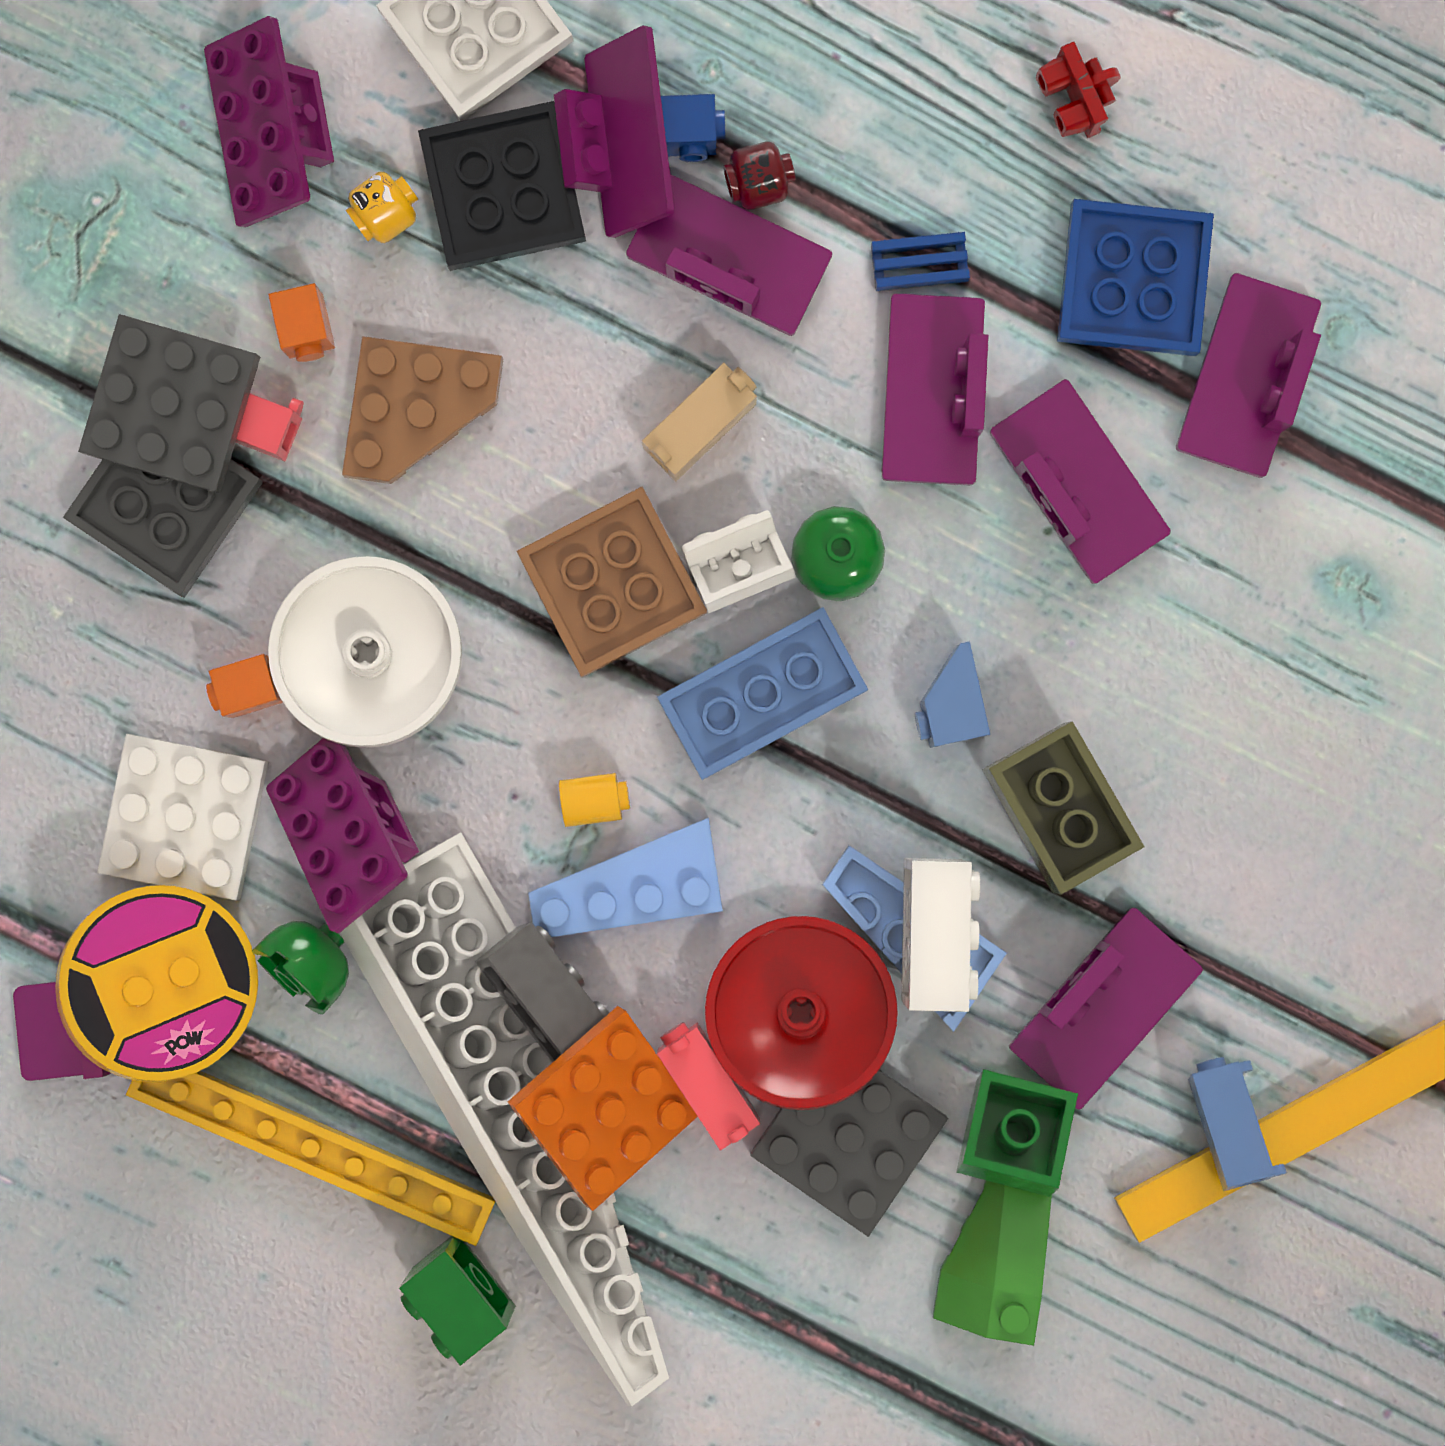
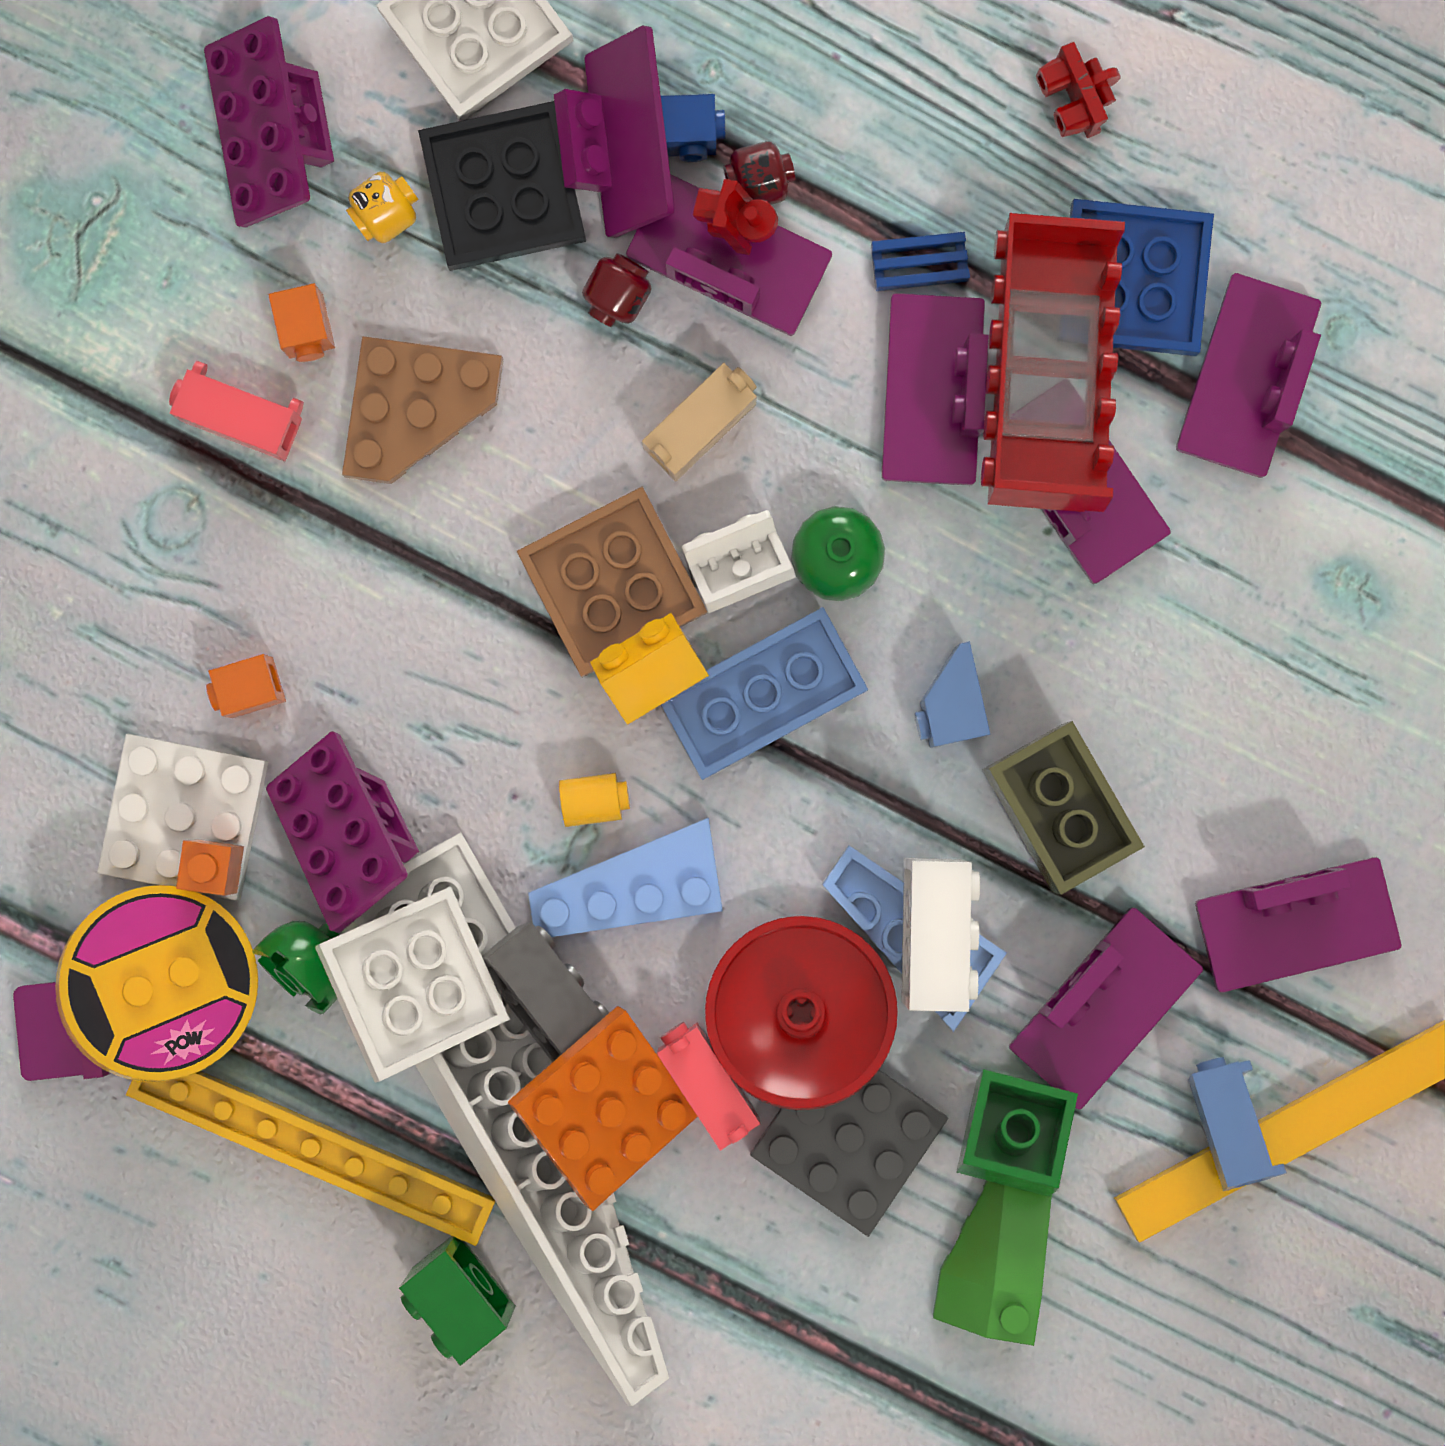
dark grey plate [63,459,264,598] -> none
dark grey plate [78,314,261,494] -> none
white dish [268,556,462,748] -> none
none -> orange brick [176,840,244,896]
none -> white plate [315,886,510,1083]
none -> dark red head [582,253,652,327]
none -> yellow brick [590,613,709,725]
none -> red hips [693,179,778,255]
none -> red window [981,213,1125,512]
none -> magenta bracket [1195,857,1402,992]

